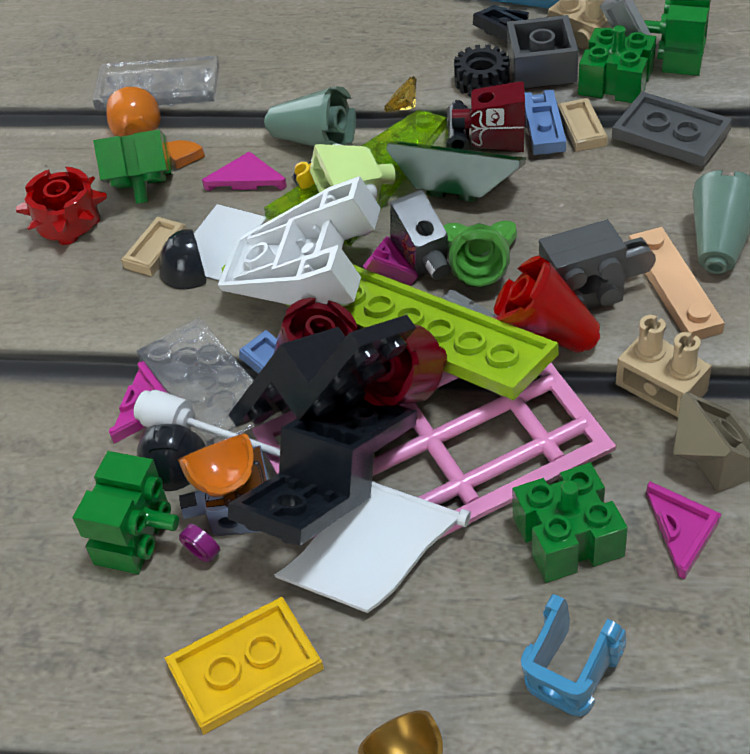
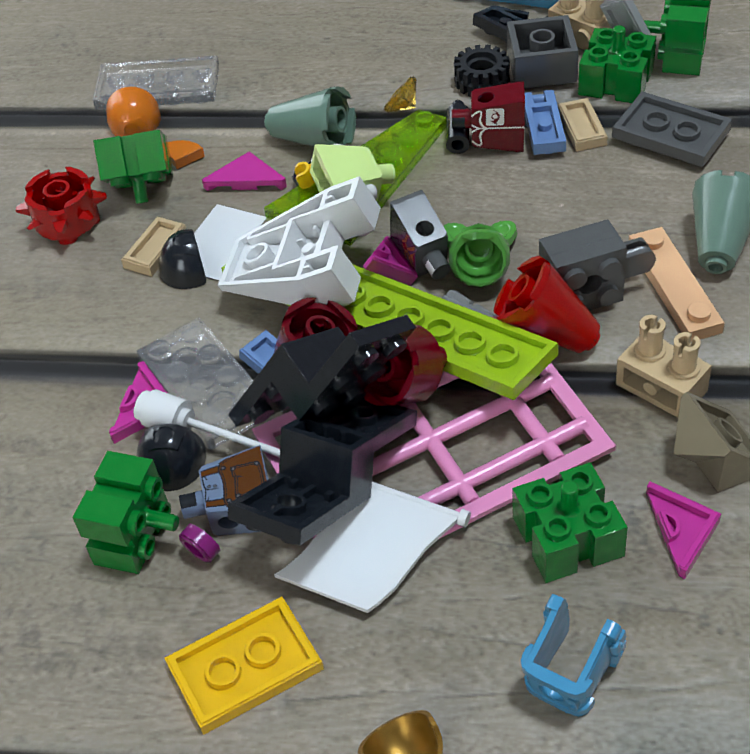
orange helmet [178,433,253,497] -> none
wedge [387,141,526,202] -> none

